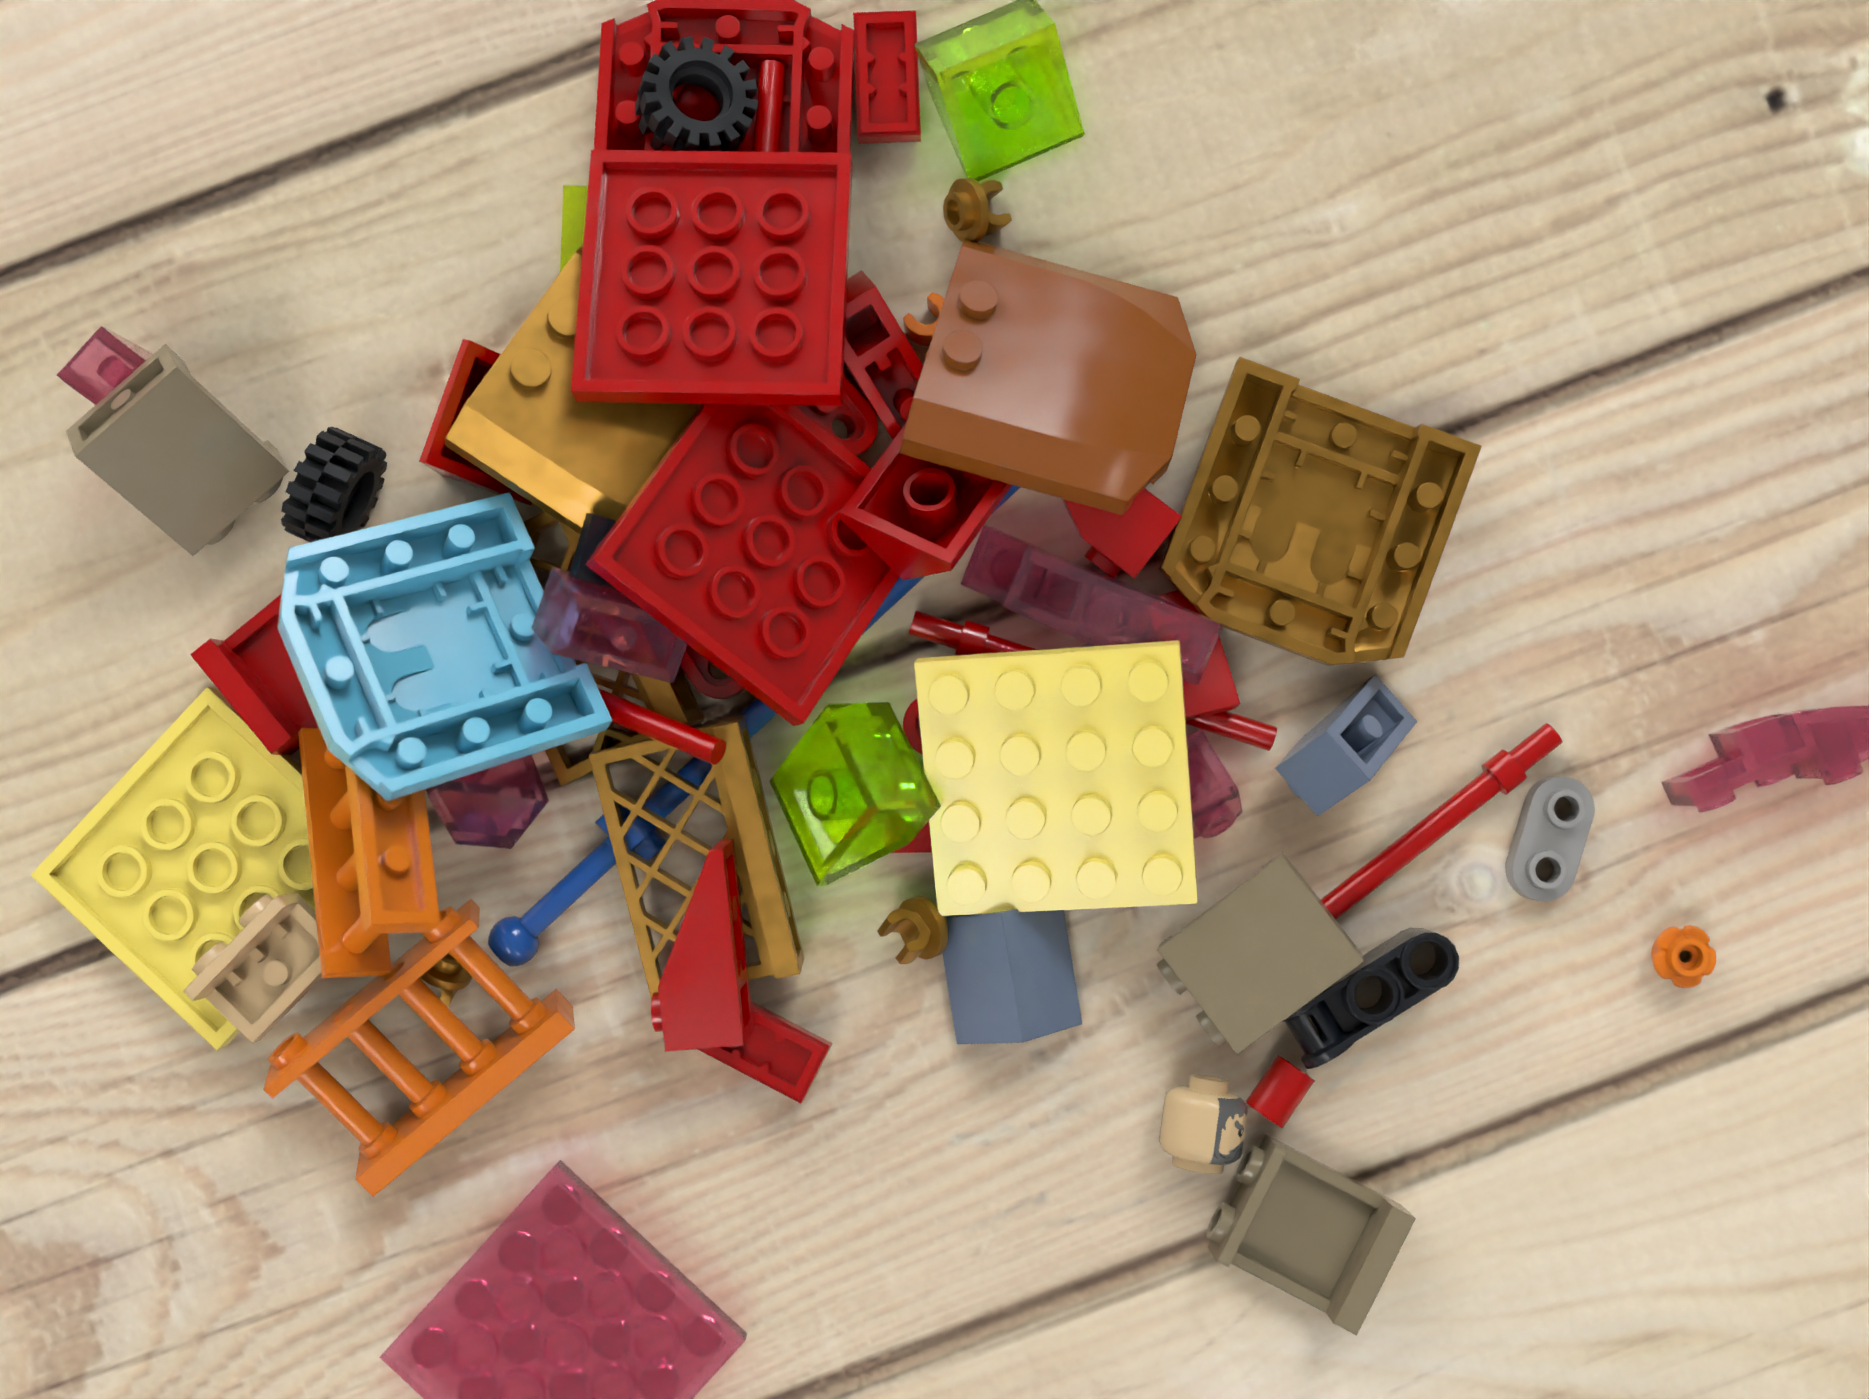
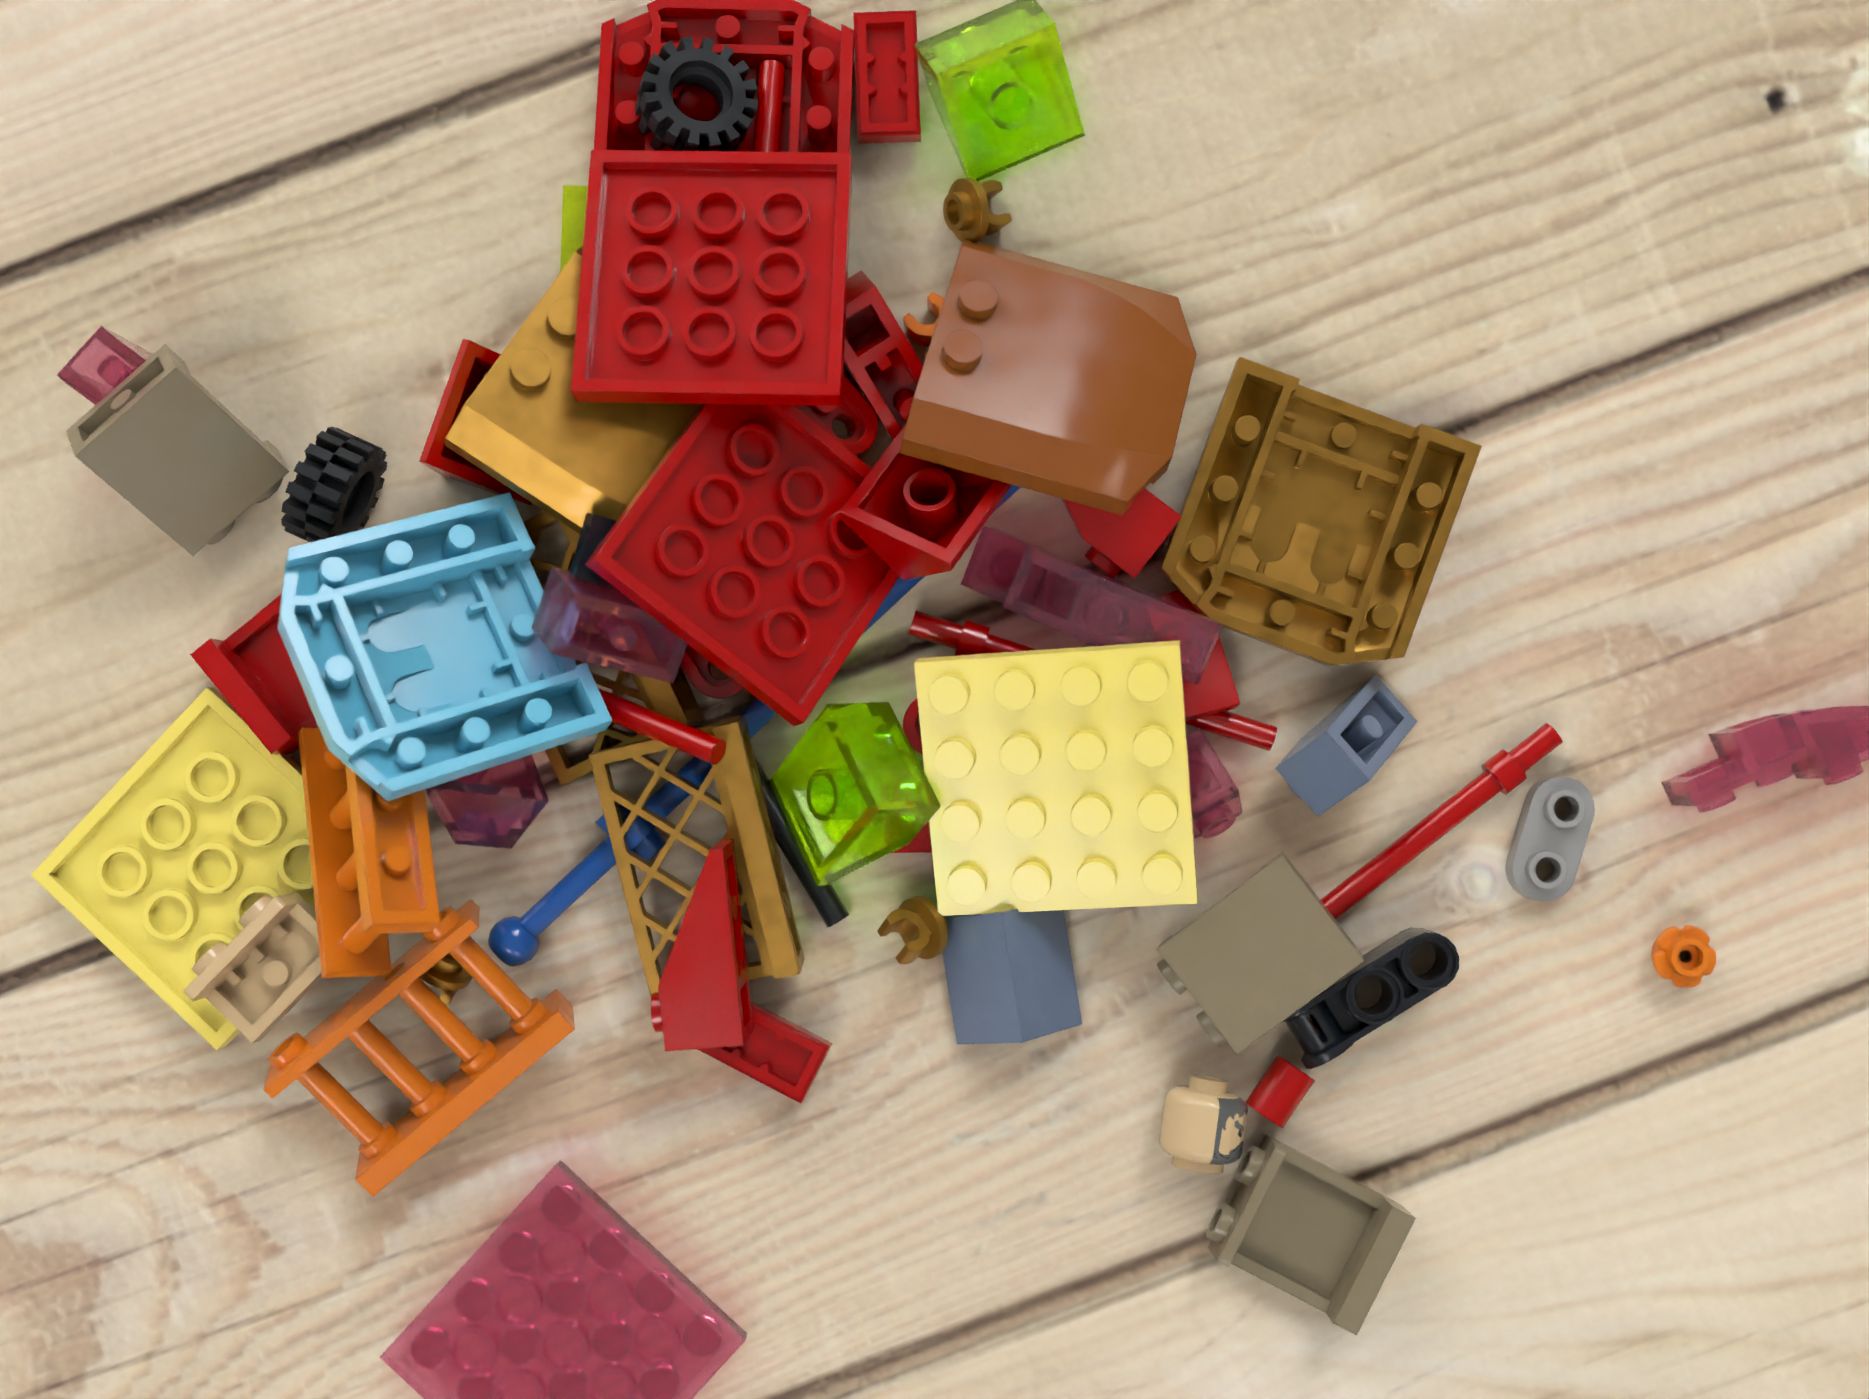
none -> black bar [755,757,849,928]

